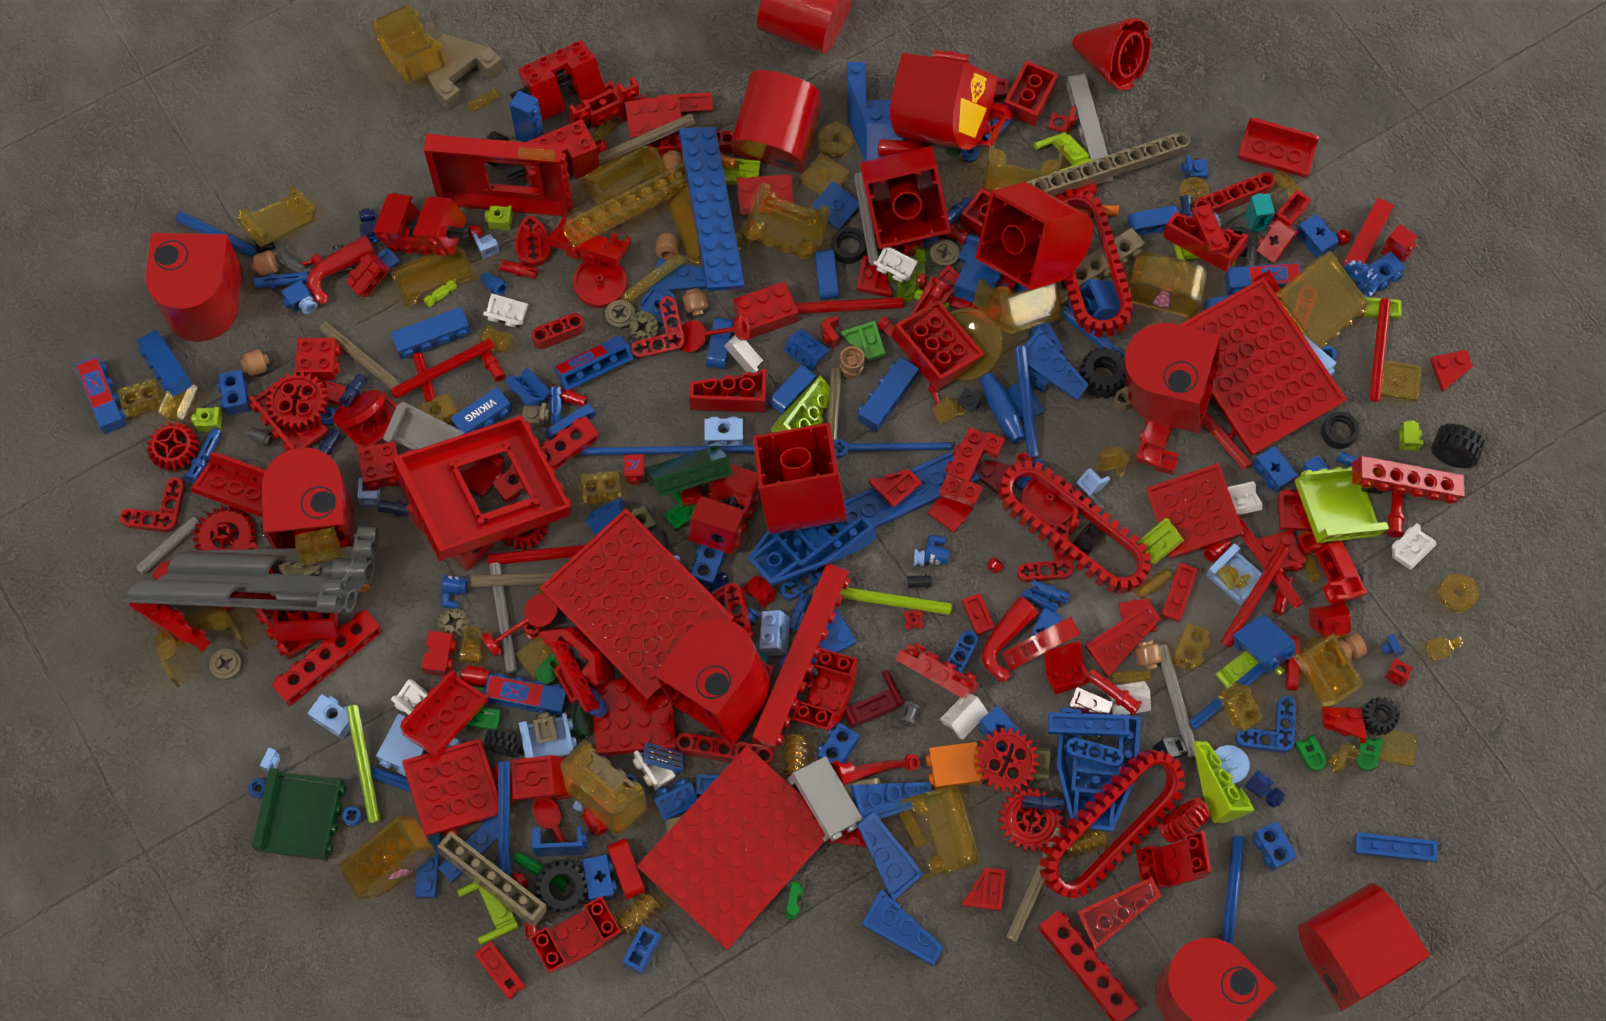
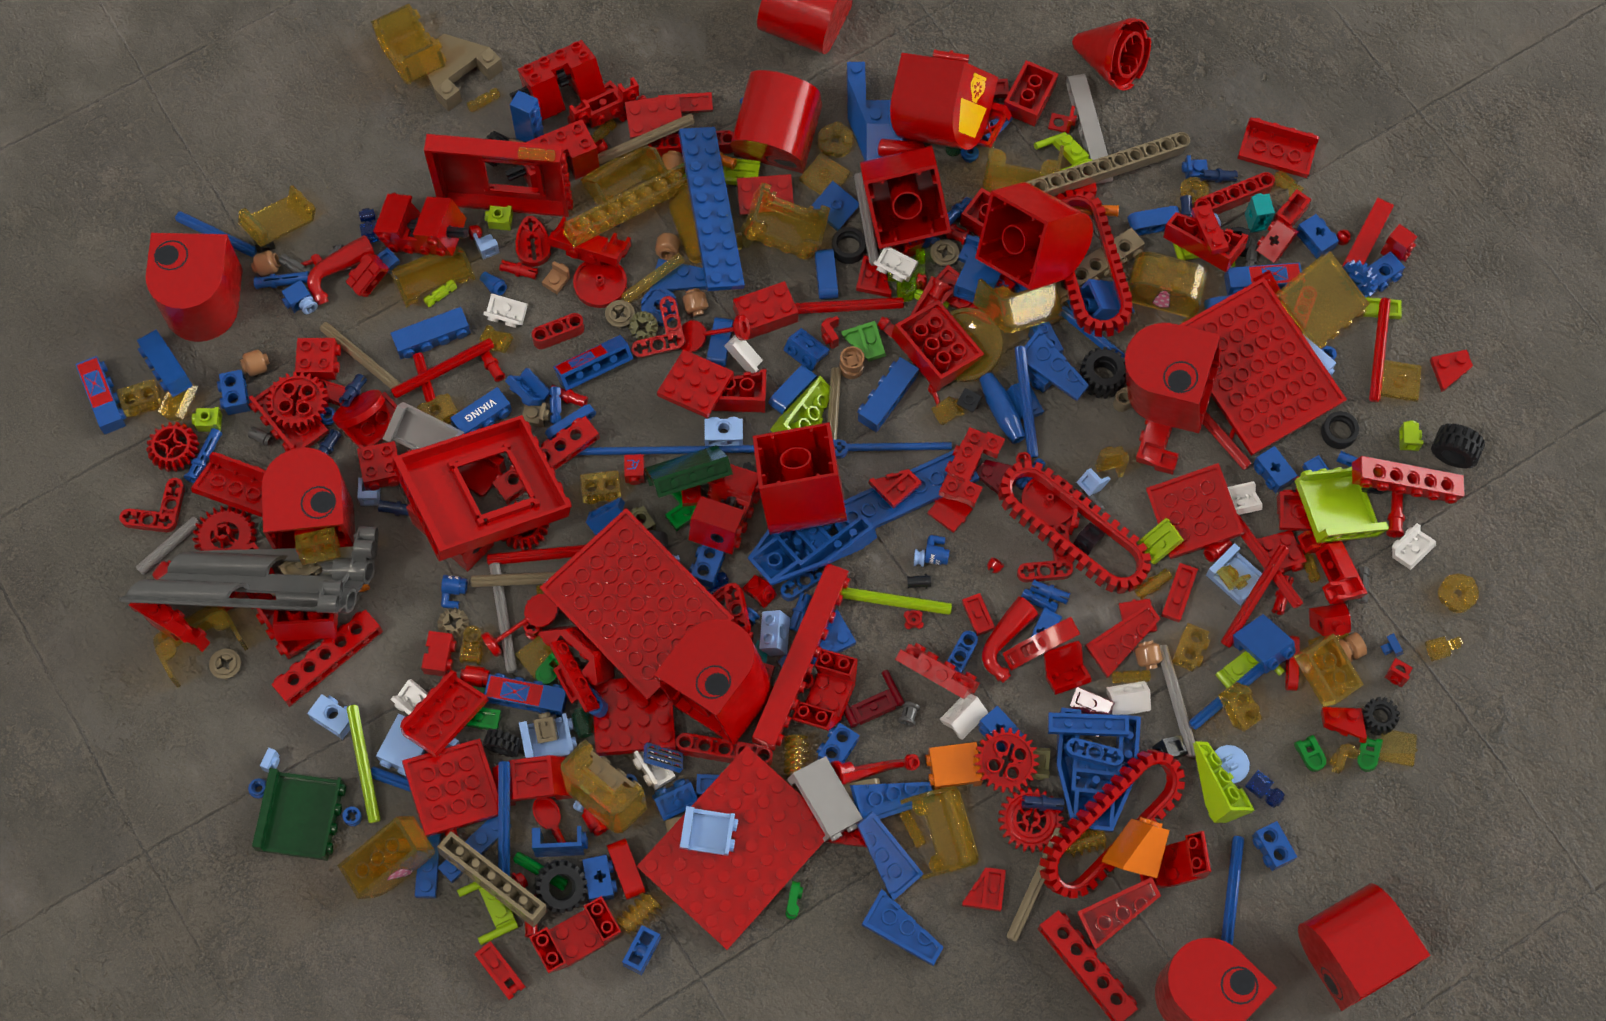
red pin [1086,669,1143,716] -> none
red gear [1158,798,1211,843] -> none
blue beam [1235,695,1296,753] -> none
blue plate [1354,832,1437,863] -> none
none -> medium nougat bracket [542,261,570,294]
none -> red plate [657,349,734,418]
none -> light blue panel [680,806,738,856]
none -> orange slope [1102,817,1170,878]
none -> dark blue pin [1200,168,1238,183]

